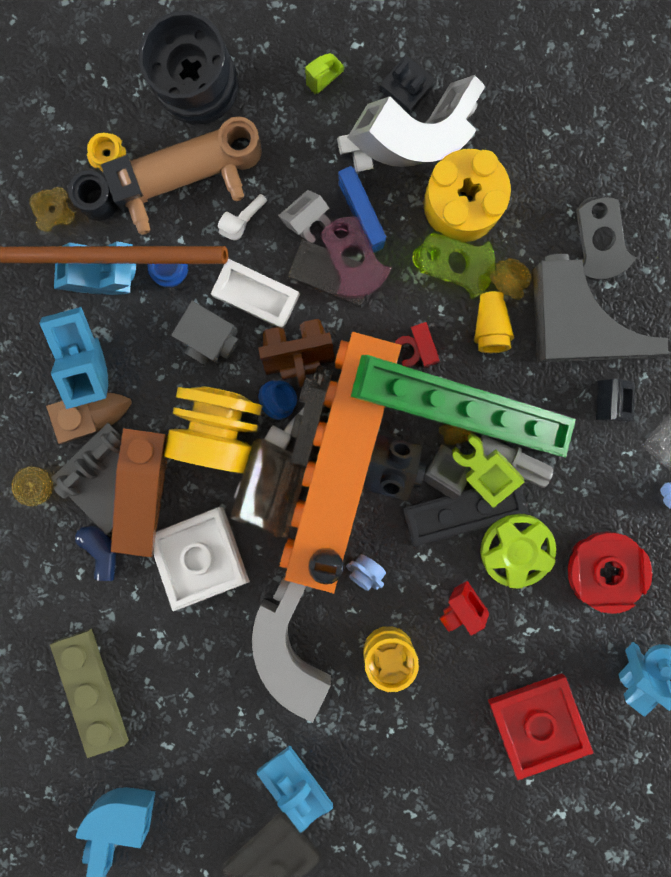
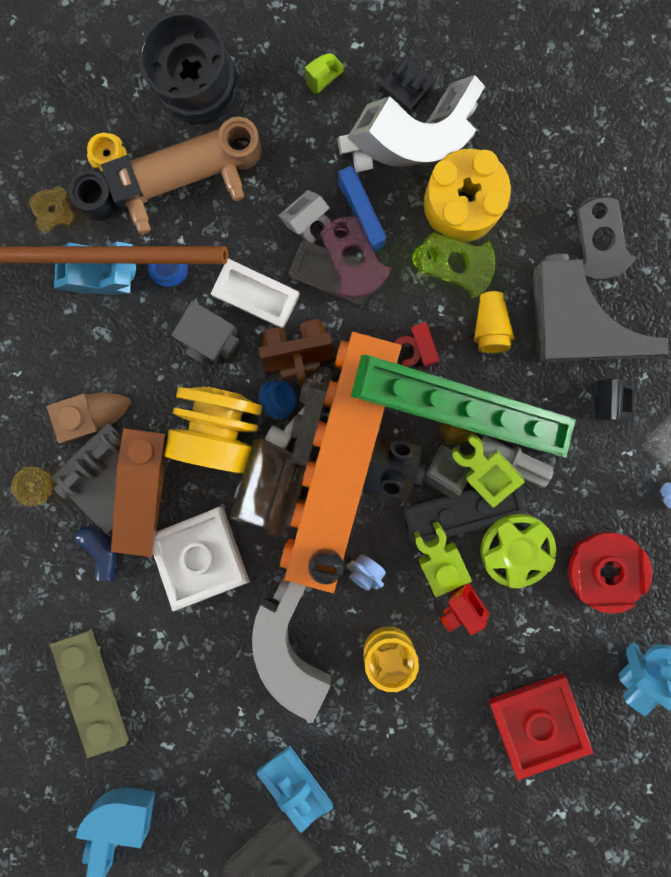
dark azure brick [39,307,108,409] -> none
white hand [218,194,267,240] -> none
clear yellow plate [490,258,531,300] -> none
none -> lime plate [413,522,472,597]

